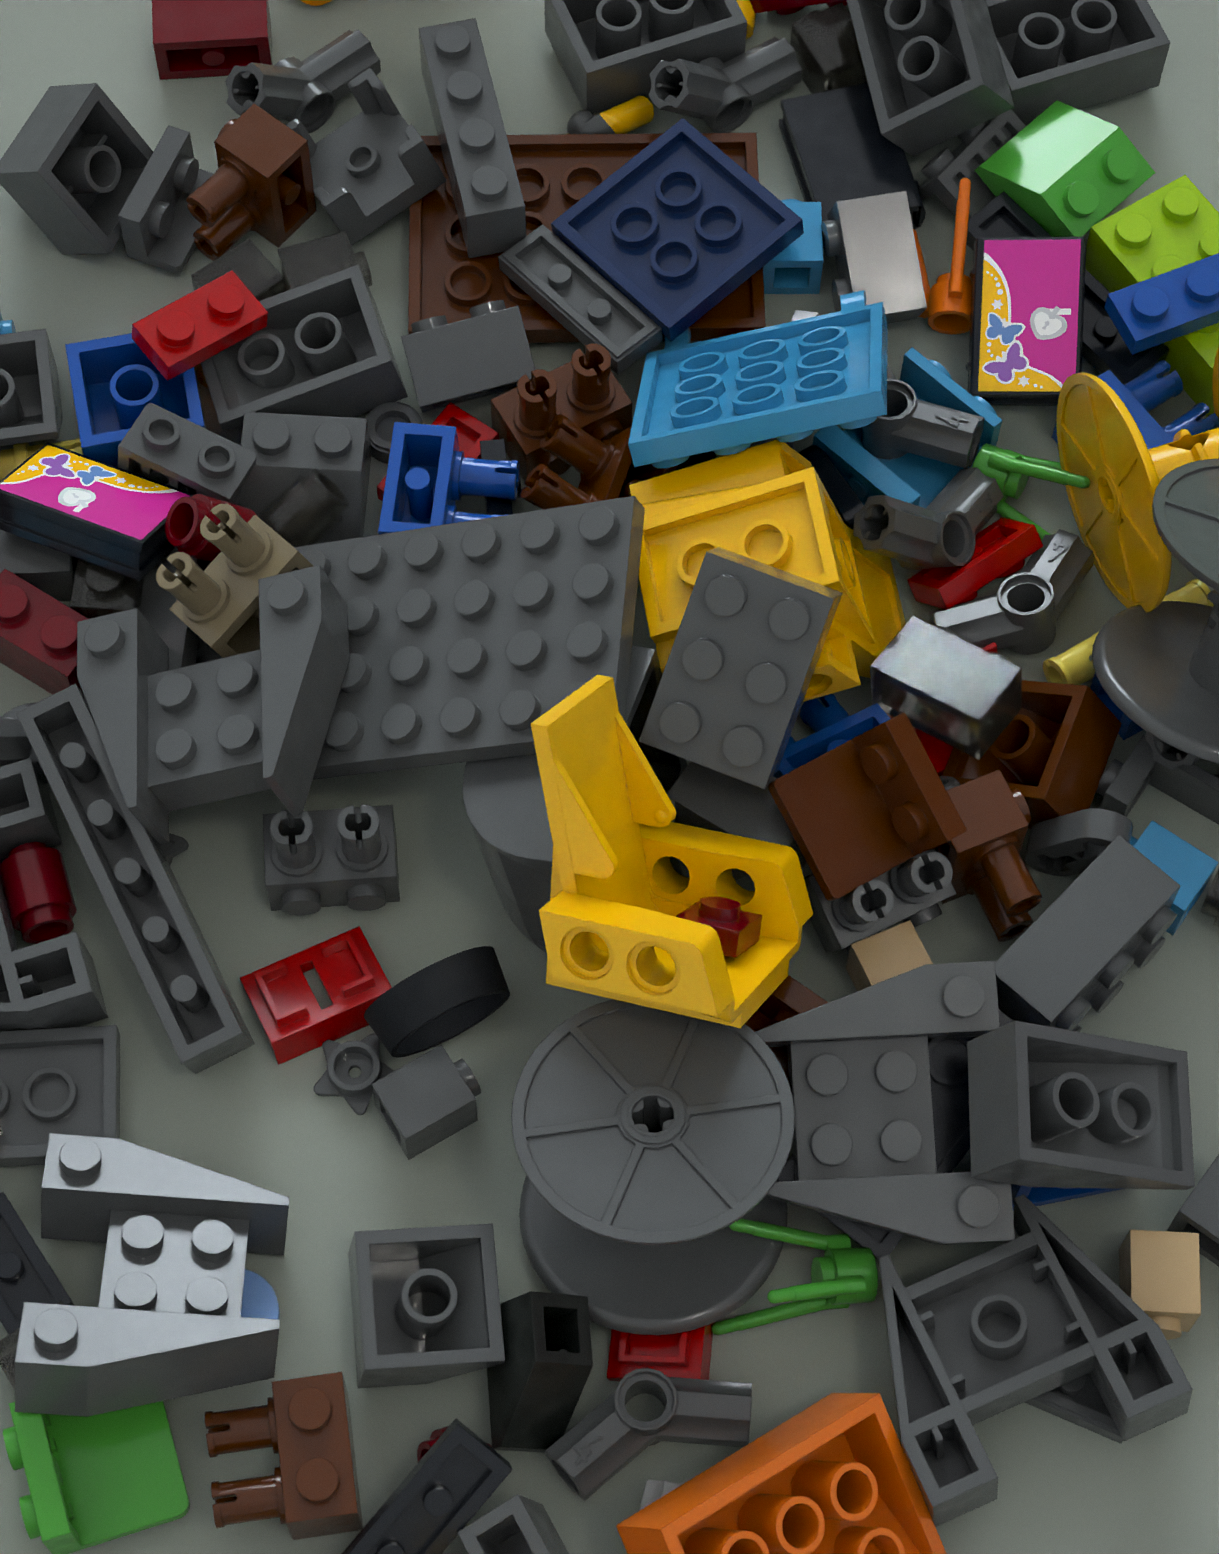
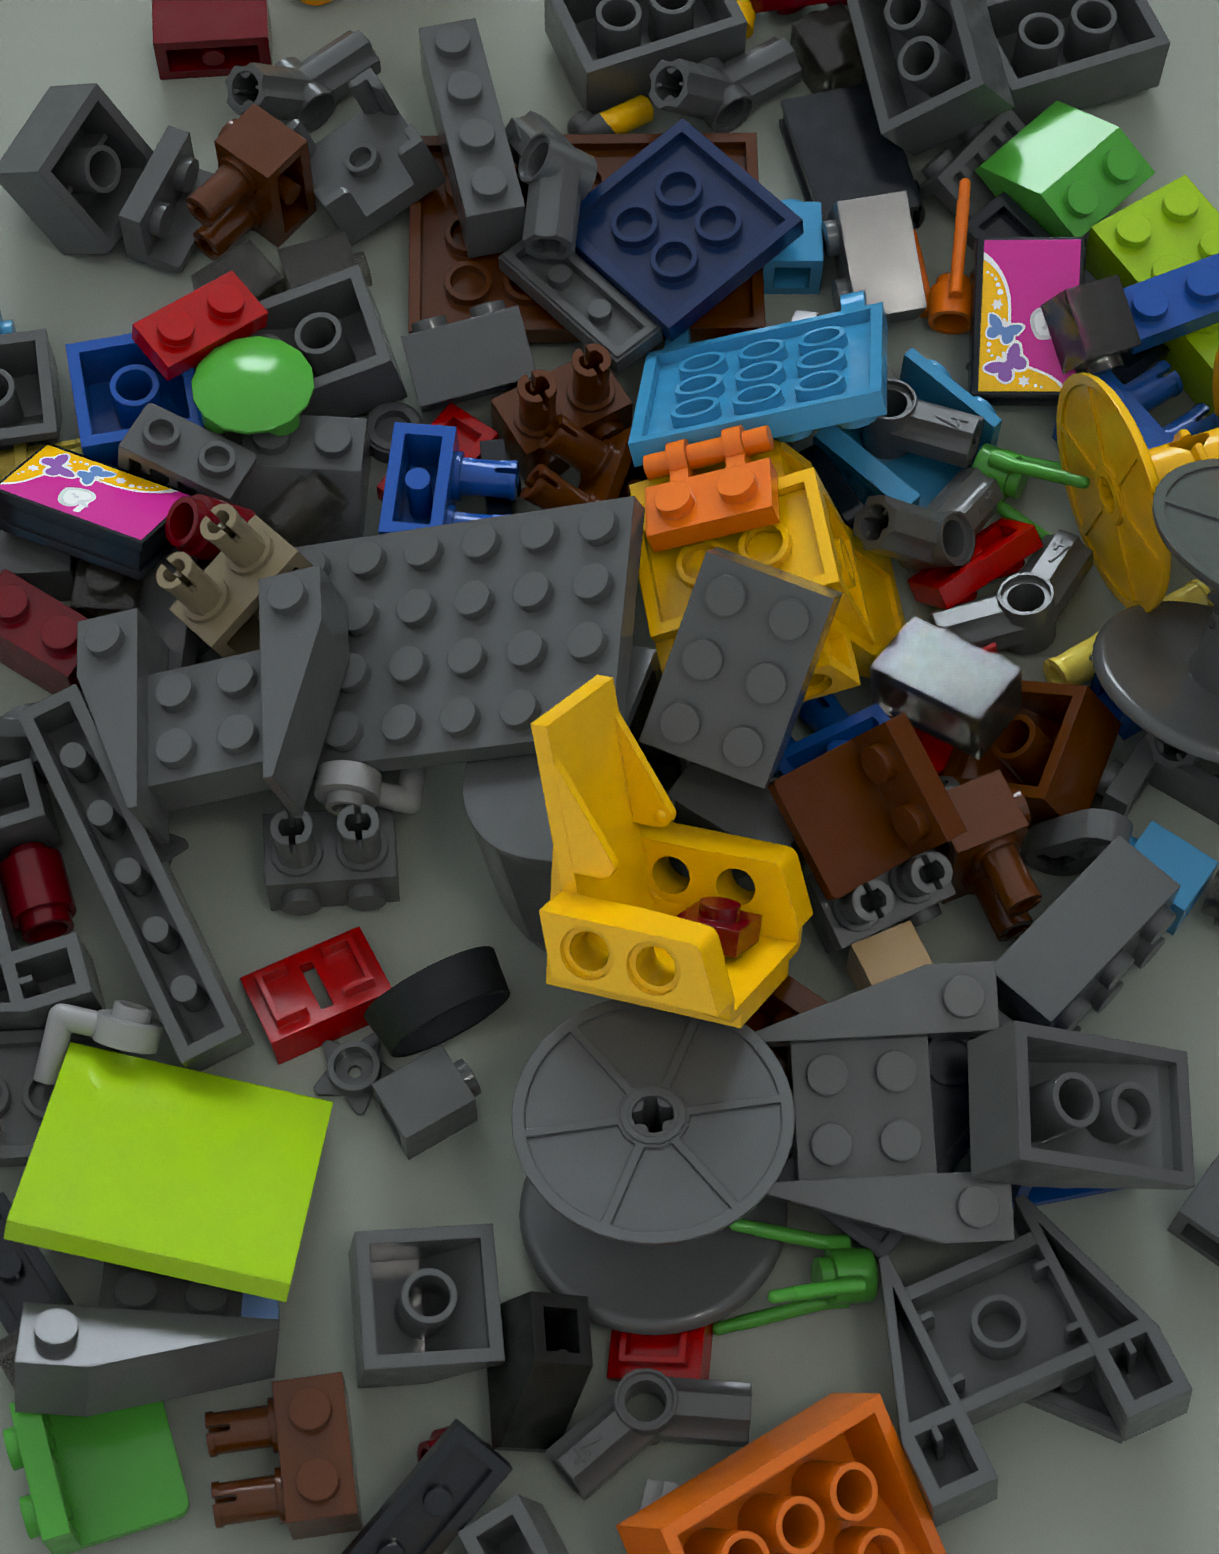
tan brick [1119,1229,1201,1340] -> none
none -> lime tile [3,1042,333,1302]
none -> light grey plate [33,1000,164,1085]
none -> bright green dish [191,336,315,436]
none -> light grey plate [314,760,426,816]
none -> dark grey piece [505,111,597,260]
none -> orange plate [643,425,780,553]
none -> clear smoke brick [1040,275,1142,376]

